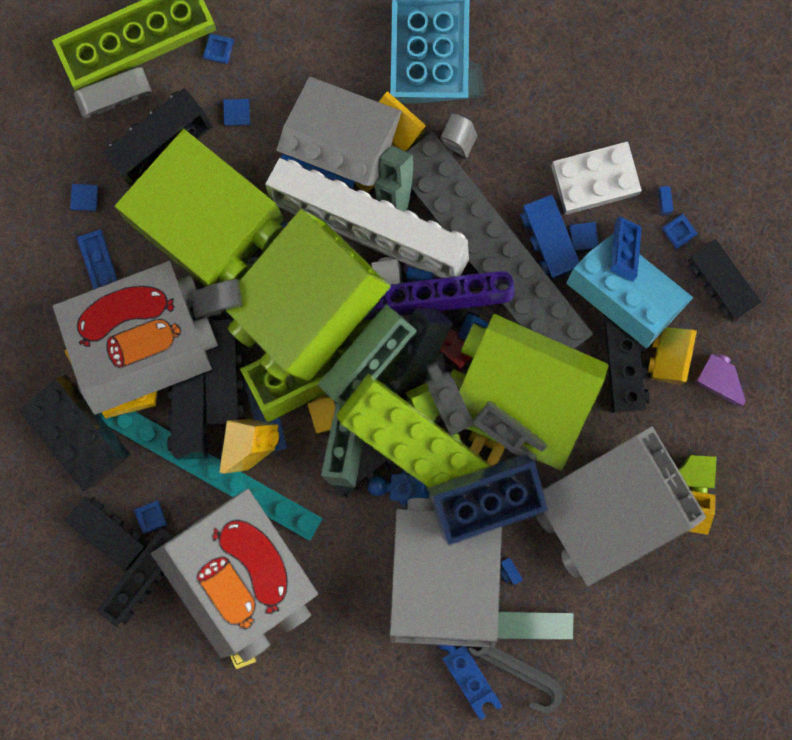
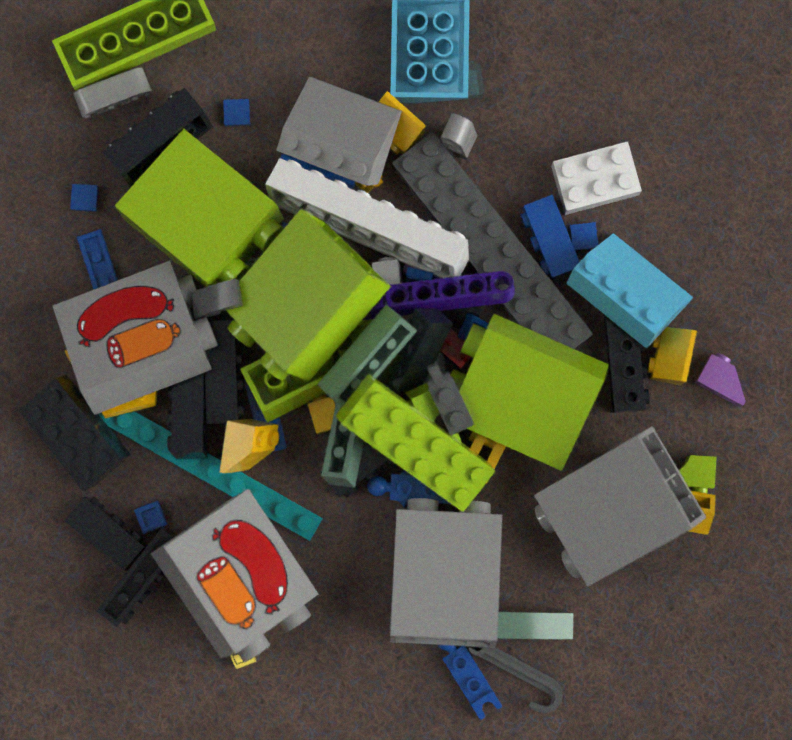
blue tile [203,33,234,65] -> none
sand green slope [375,146,413,212] -> none
dark blue brick [427,454,548,546] -> none
dark grey hinge [473,400,547,462] -> none
blue plate [500,557,523,585] -> none
blue tile [610,216,642,282] -> none
blue tile [658,186,673,216] -> none
blue tile [662,214,698,249] -> none
black brick [688,239,761,322] -> none

